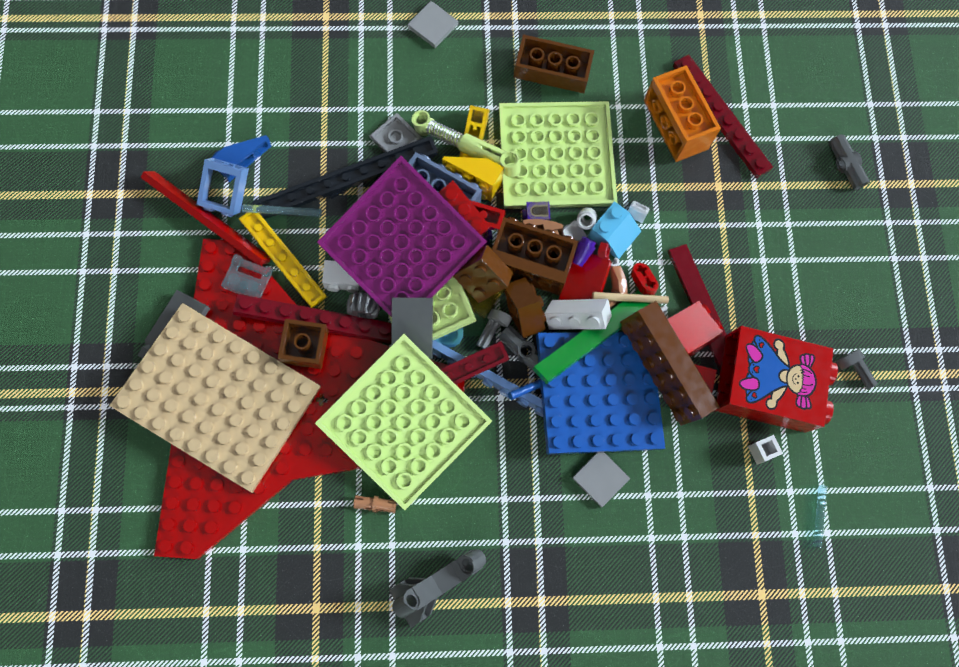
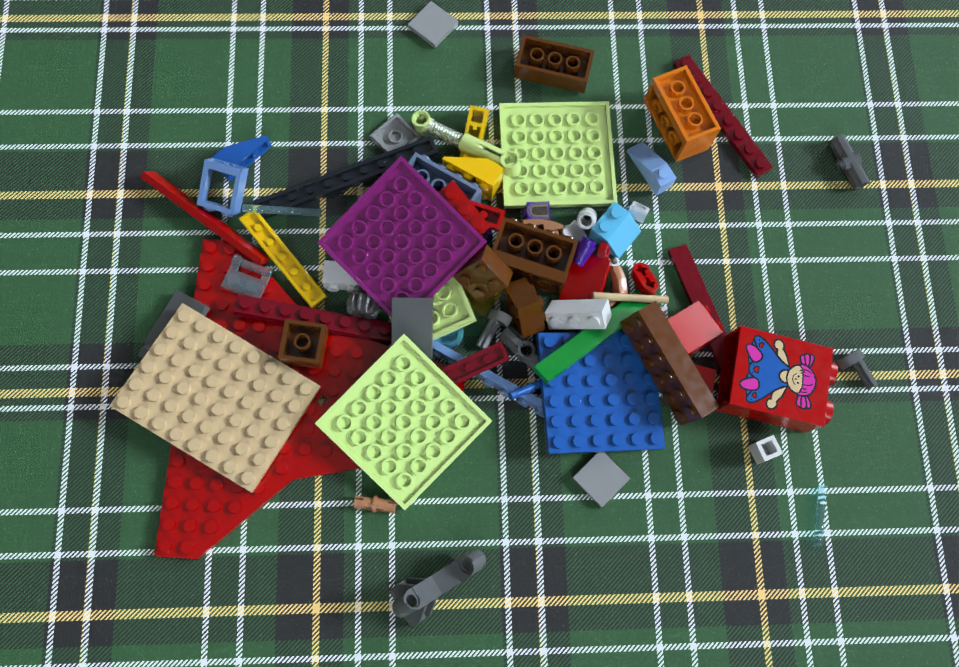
none -> light blue slope [627,141,677,195]

